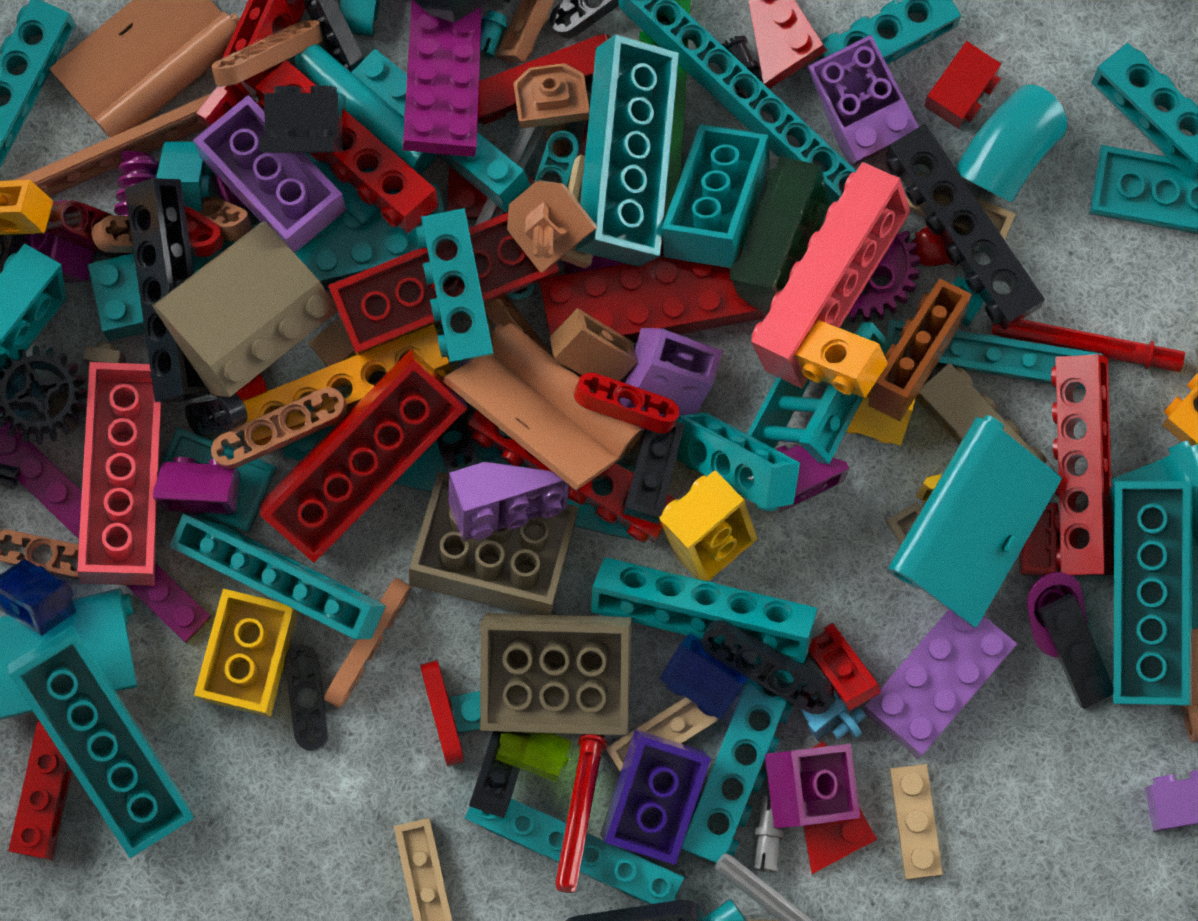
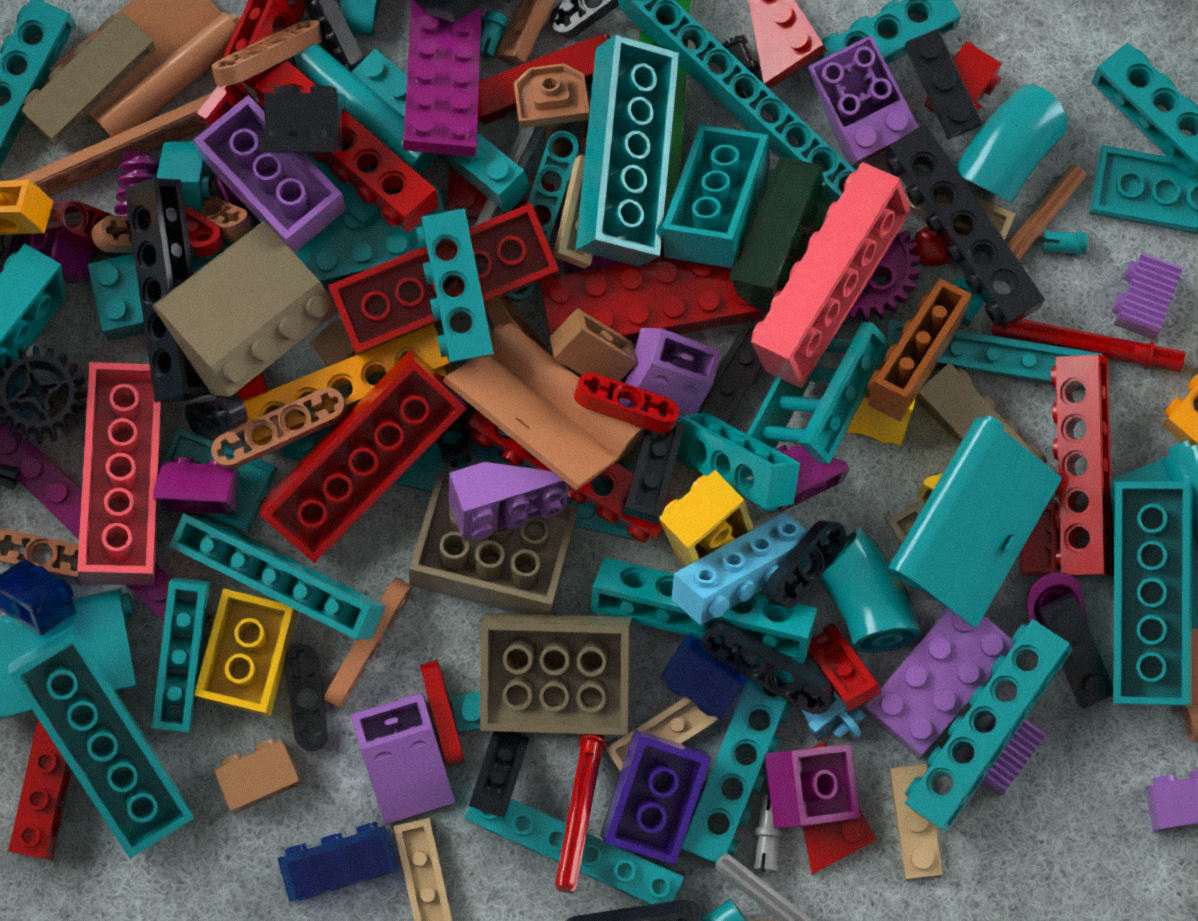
dark tan plate [83,342,126,366] -> none
clear neon green piece [496,732,572,782] -> none
nougat piece [507,180,598,273] -> none
light orange brick [795,320,888,398] -> none
none -> dark tan brick [21,11,155,146]
none -> teal brick [152,577,211,733]
none -> medium nougat brick [214,738,303,813]
none -> clear blue brick [277,822,400,903]
none -> medium lavender slope [351,693,456,825]
none -> medium azure brick [671,512,811,625]
none -> black plate [697,318,763,424]
none -> black beam [765,520,846,607]
none -> teal brick [817,527,921,653]
none -> black plate [904,29,982,140]
none -> teal brick [905,619,1073,833]
none -> medium lavender brick [964,717,1046,796]
none -> nougat axle [1008,165,1087,260]
none -> teal pin [1043,229,1088,258]
none -> medium lavender brick [1111,253,1183,339]

